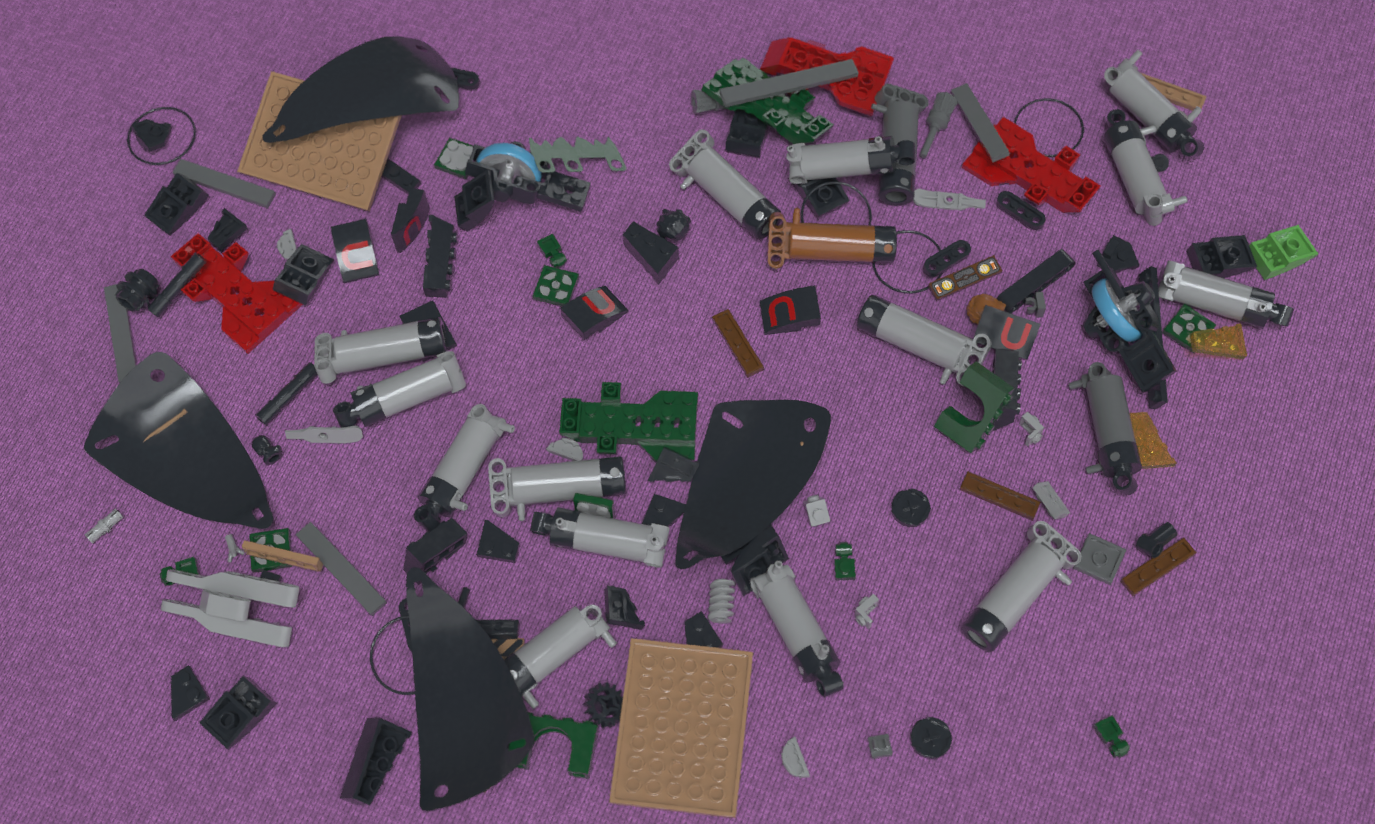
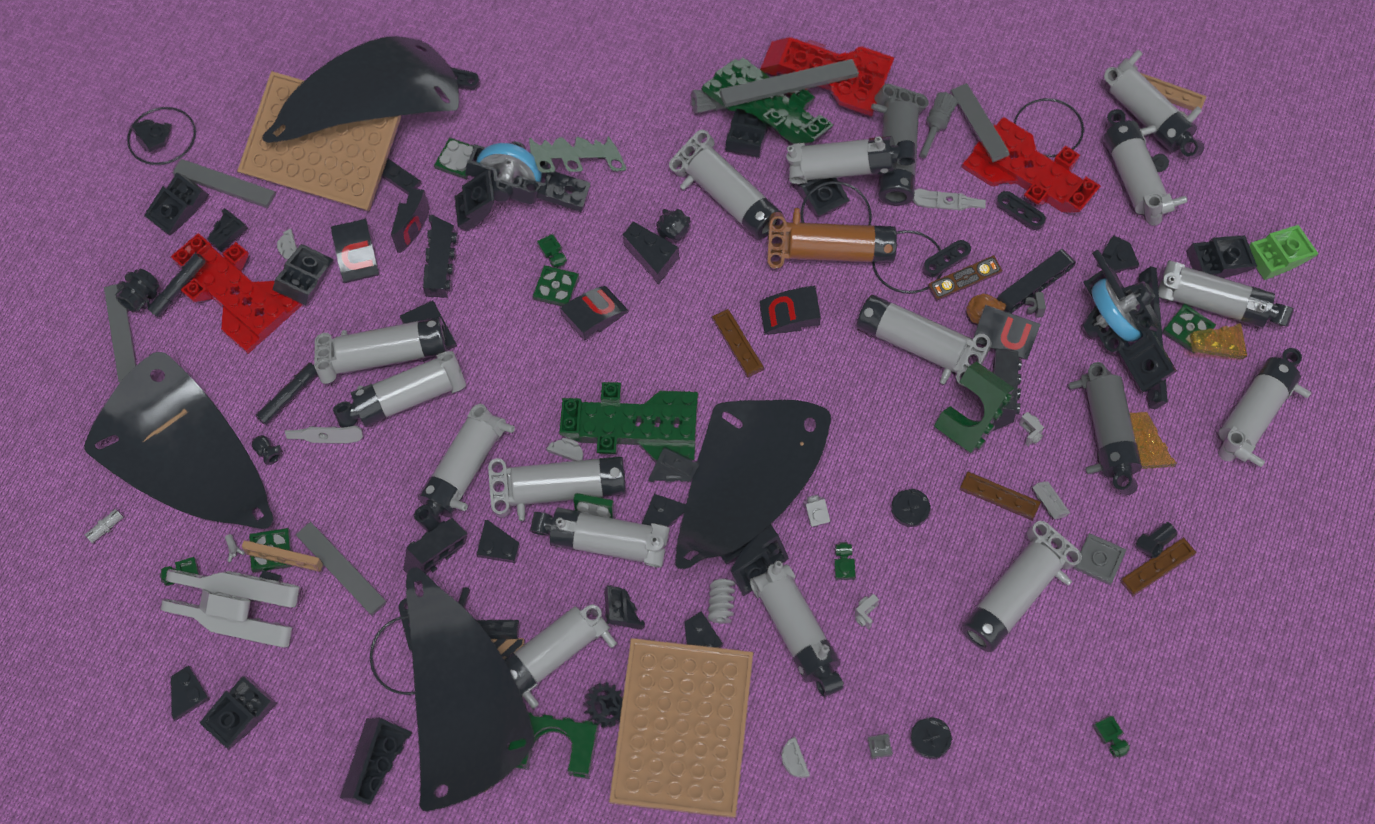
none -> light grey piece [1219,348,1311,467]

